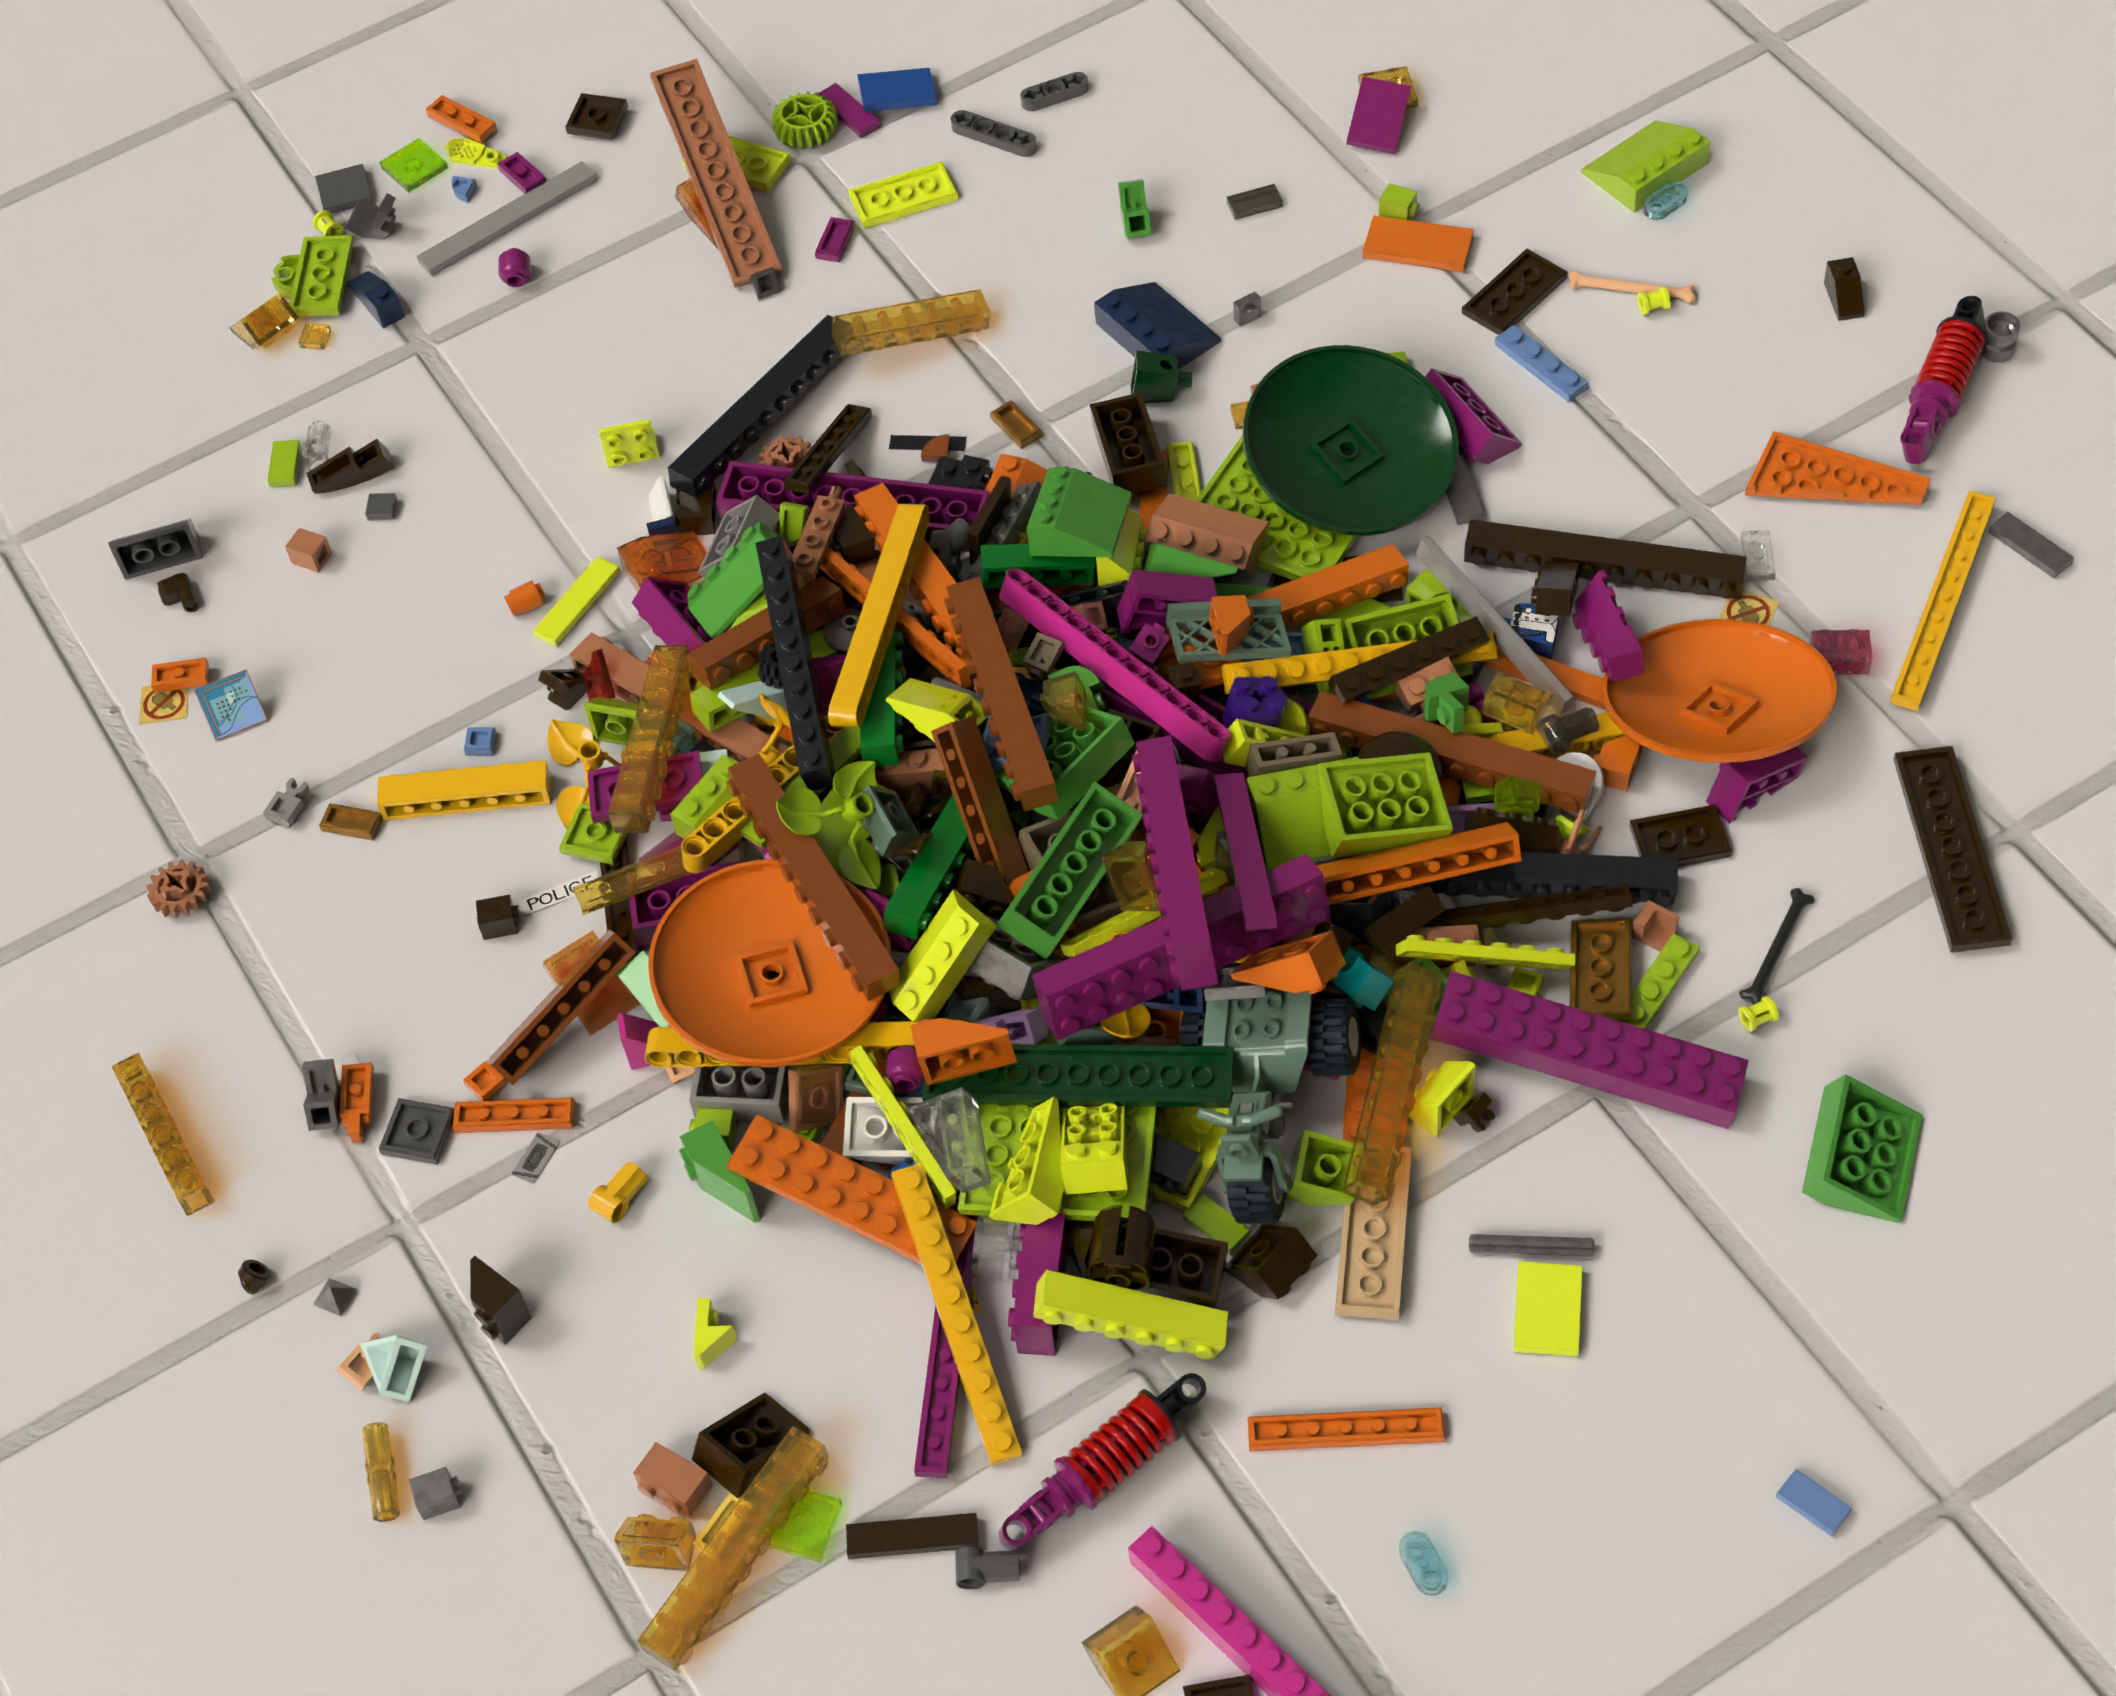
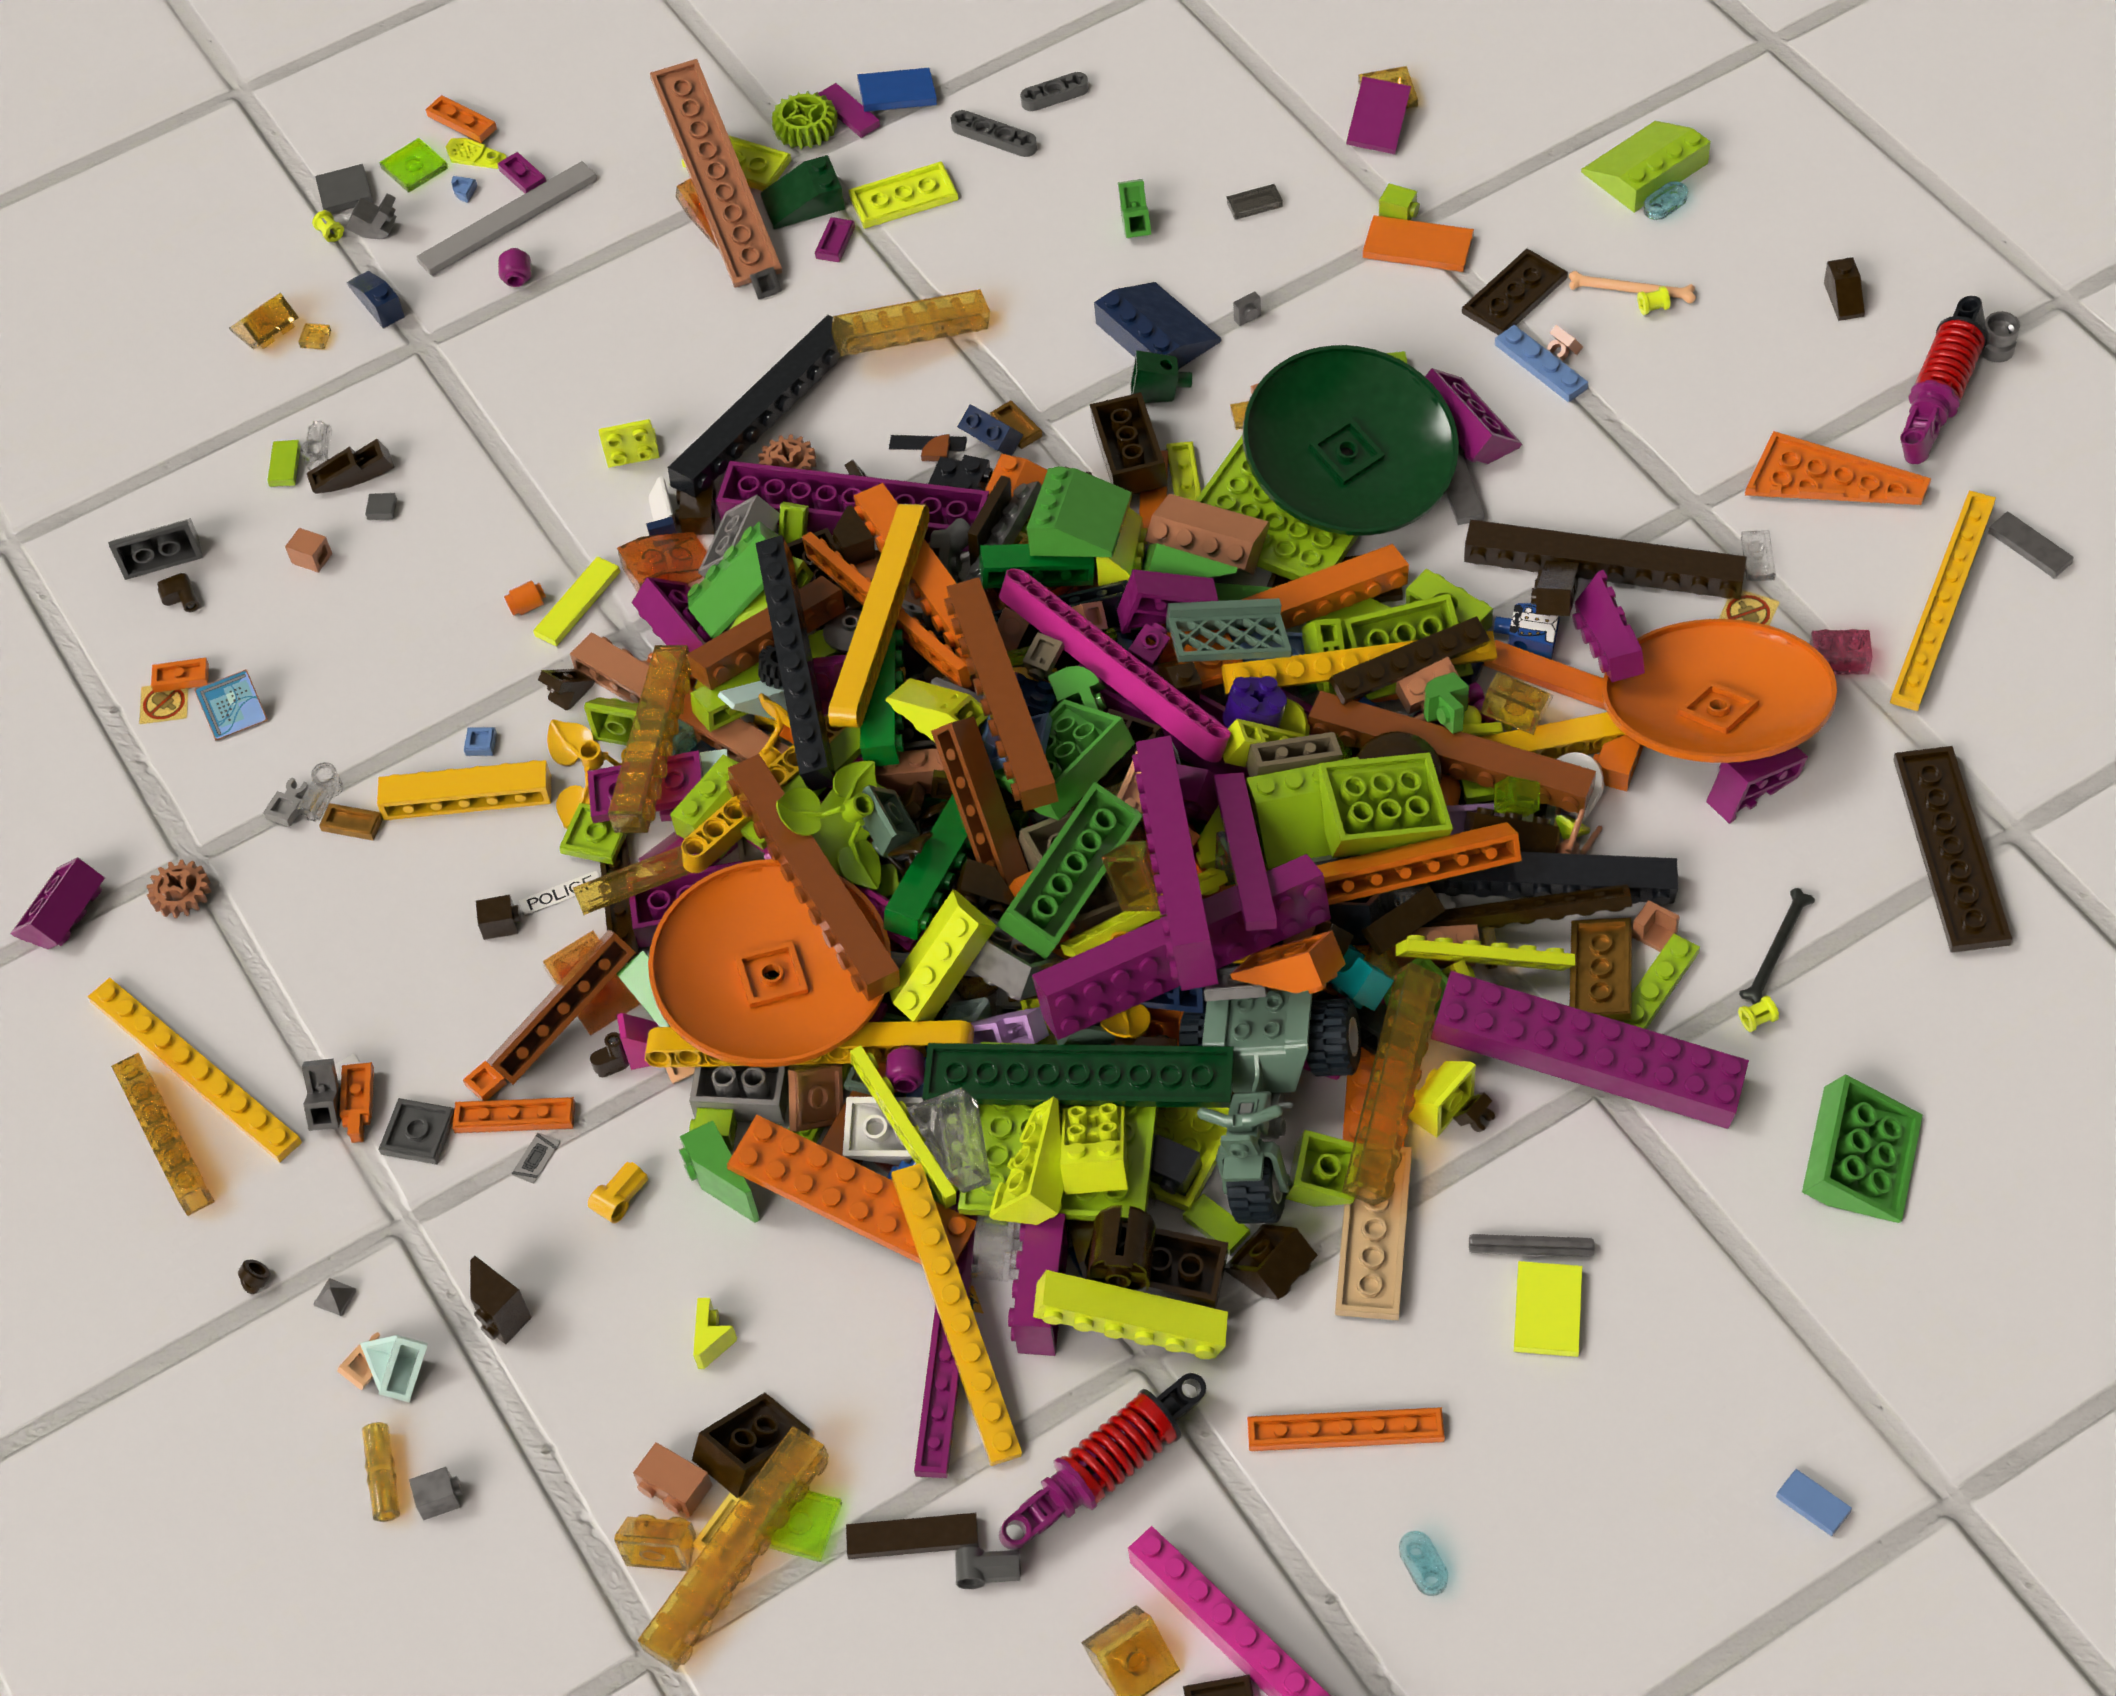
lime plate [271,235,355,317] -> none
dark brown plate [565,93,628,140] -> none
clear red tile [582,648,615,701] -> none
dark brown tile [784,404,872,494] -> none
nougat plate [792,486,845,592] -> none
orange slope [910,1018,1017,1086] -> none
clear yellow slope [1040,671,1087,730] -> none
orange slope [1208,595,1254,656] -> none
light grey tile [1416,536,1573,715] -> none
neon yellow tile [1507,967,1544,996] -> none
clear smoke piece [1536,707,1599,753] -> none
dark brown tile [1629,804,1732,867] -> none
none -> magenta slope [10,857,105,949]
none -> yellow plate [87,977,302,1163]
none -> clear piece [296,762,343,822]
none -> dark brown piece [590,1032,629,1078]
none -> dark green slope [760,155,845,230]
none -> dark blue brick [957,404,1024,456]
none -> tile [1547,325,1583,361]

